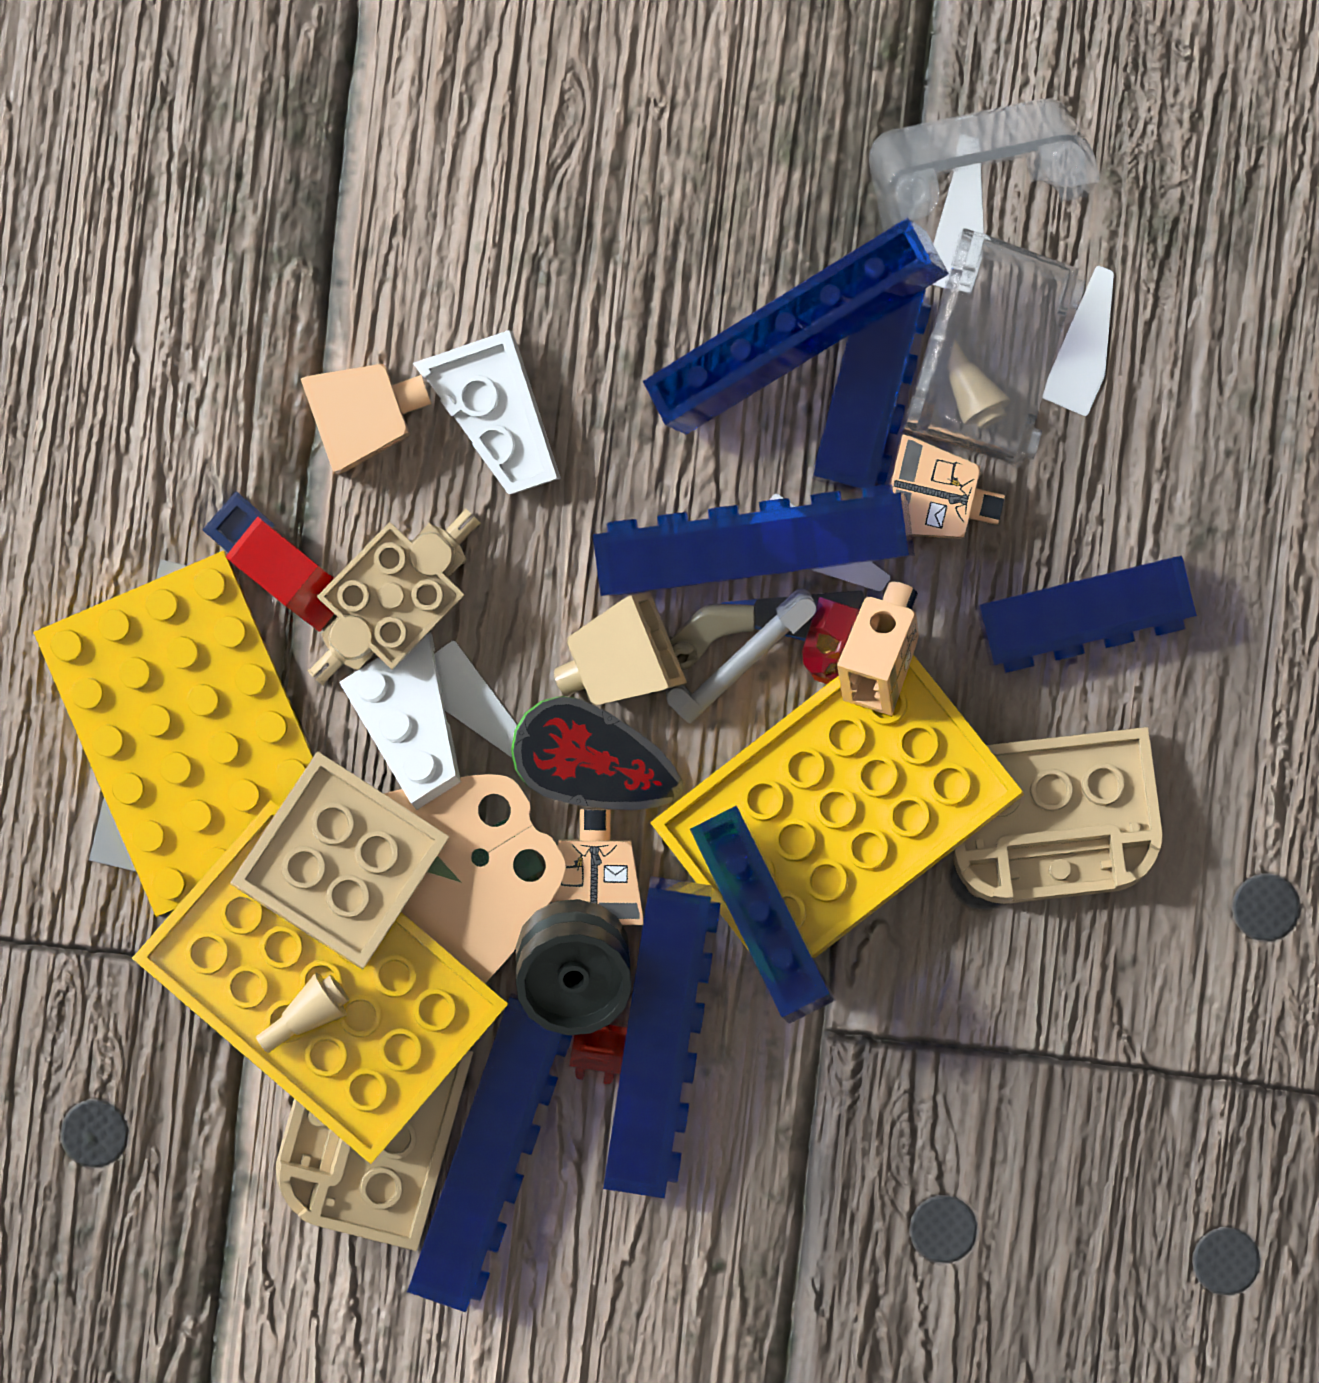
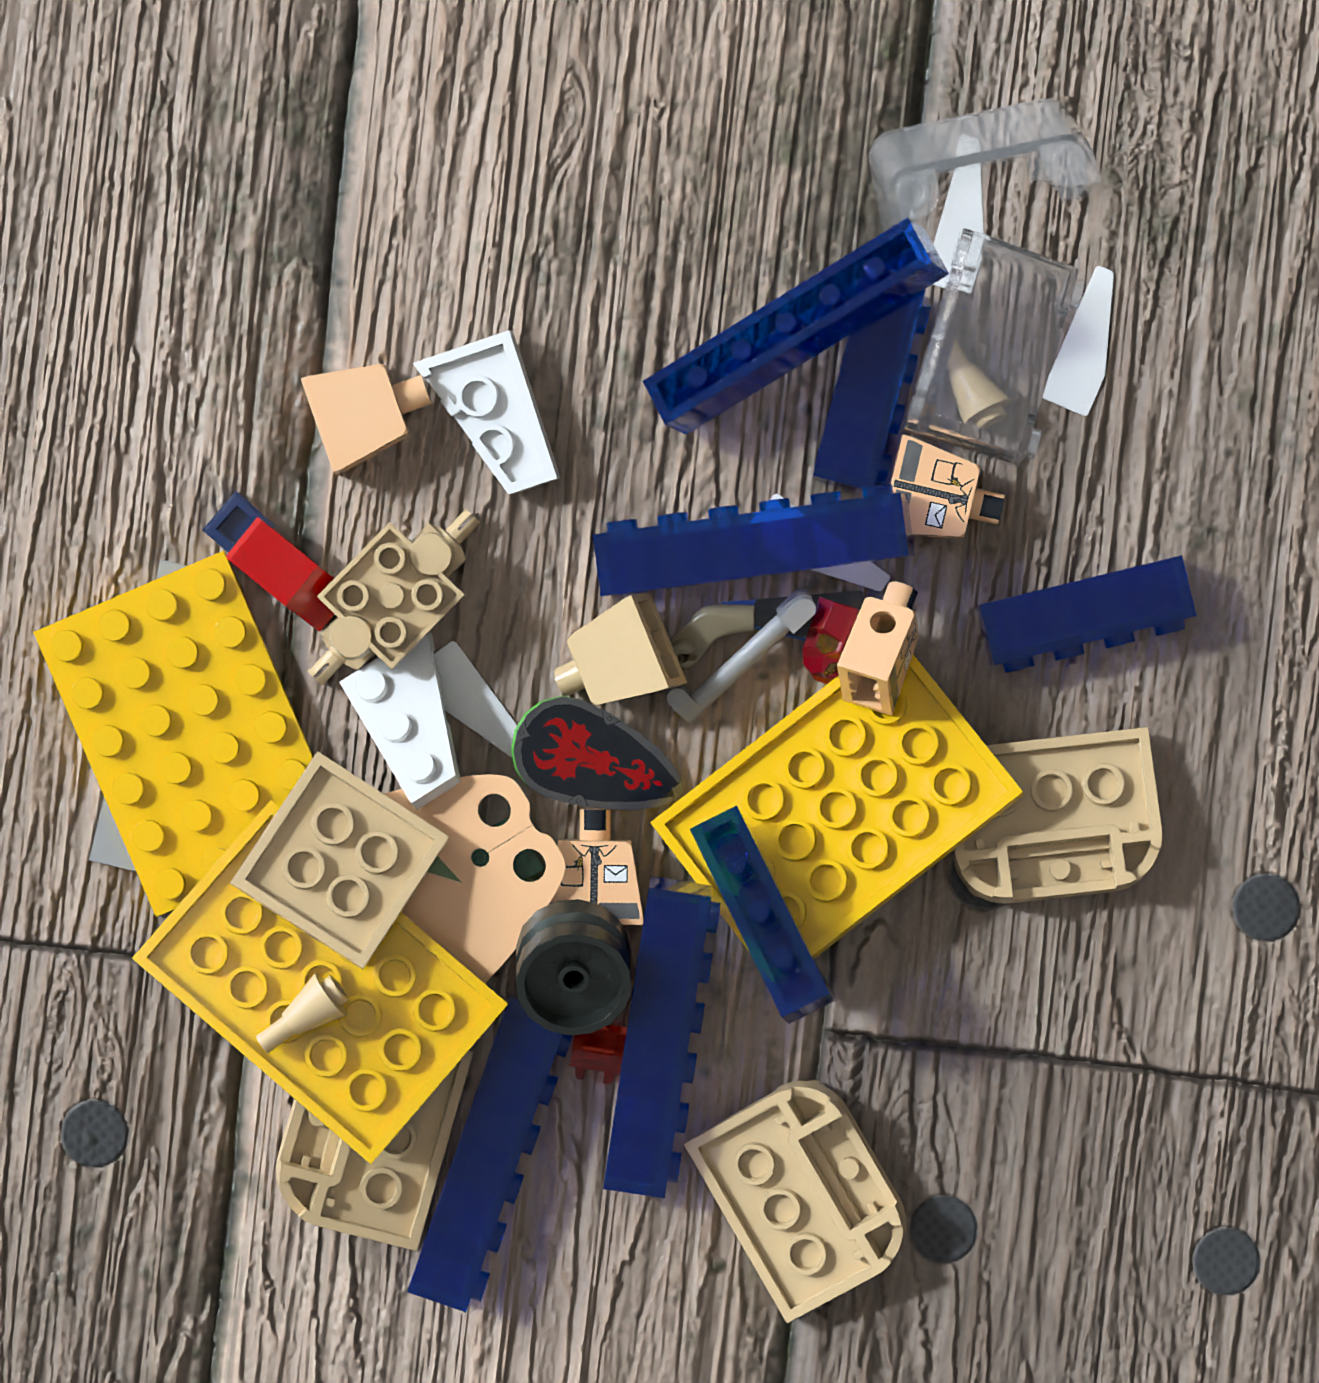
none -> tan plate [684,1080,907,1323]

